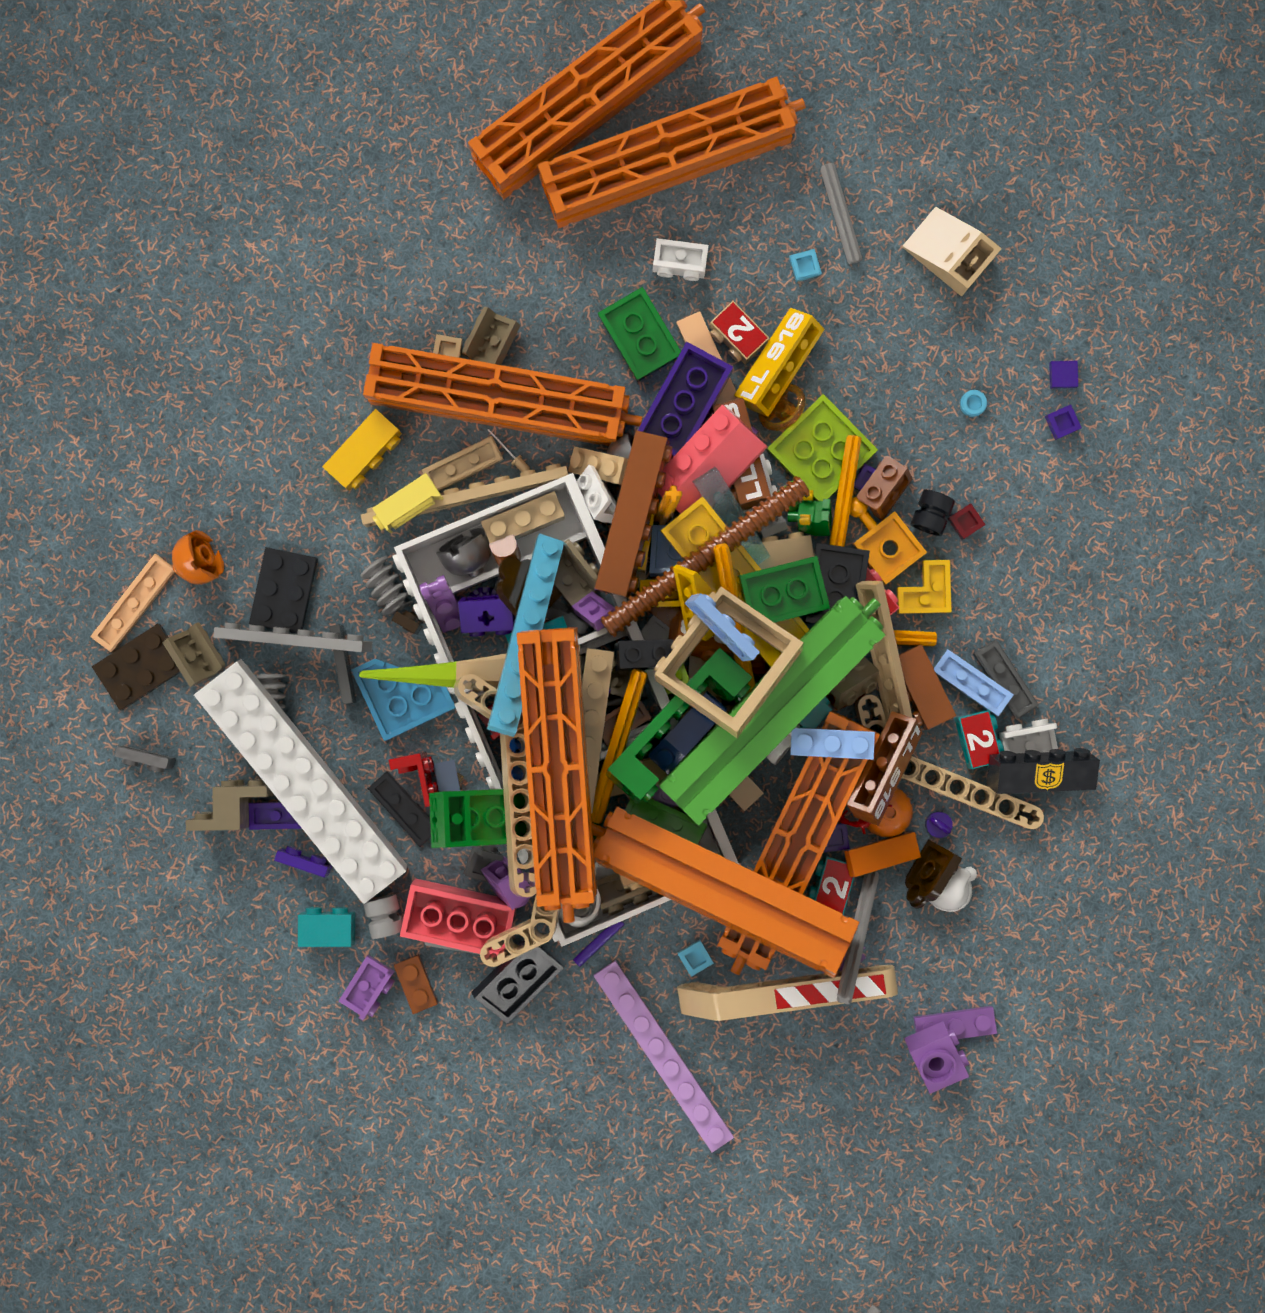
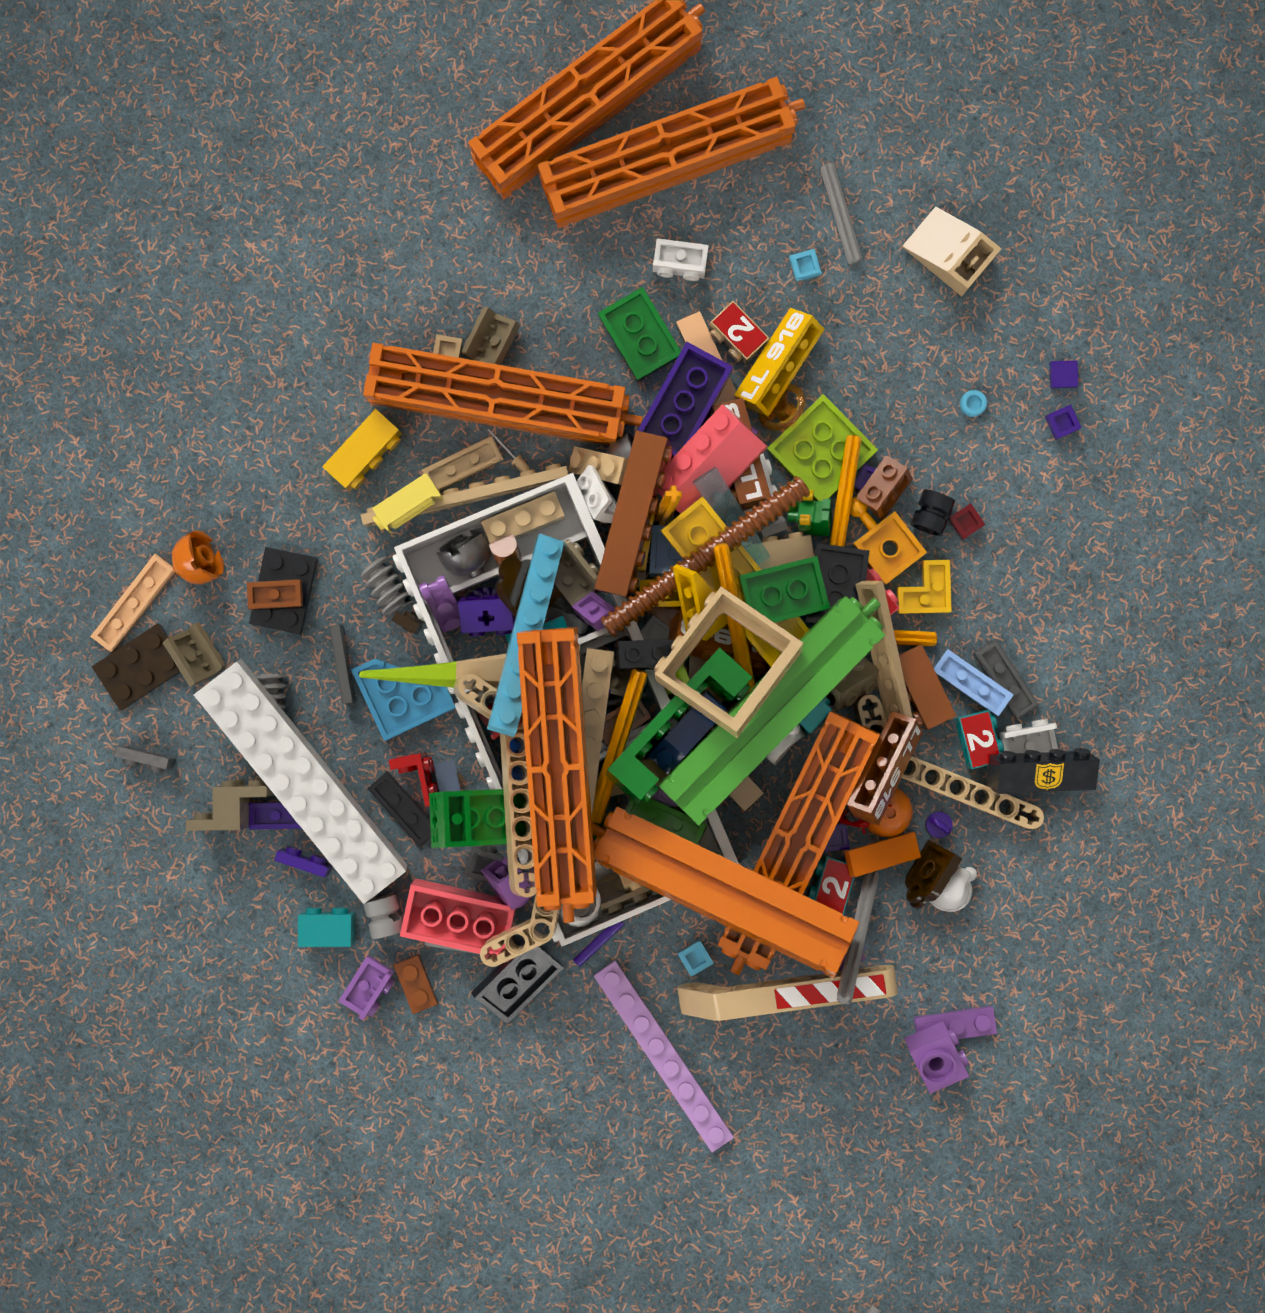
light grey plate [213,622,373,652] -> none
light blue plate [684,593,760,661] -> none
light blue plate [791,728,875,760] -> none
none -> dark orange plate [247,579,303,610]

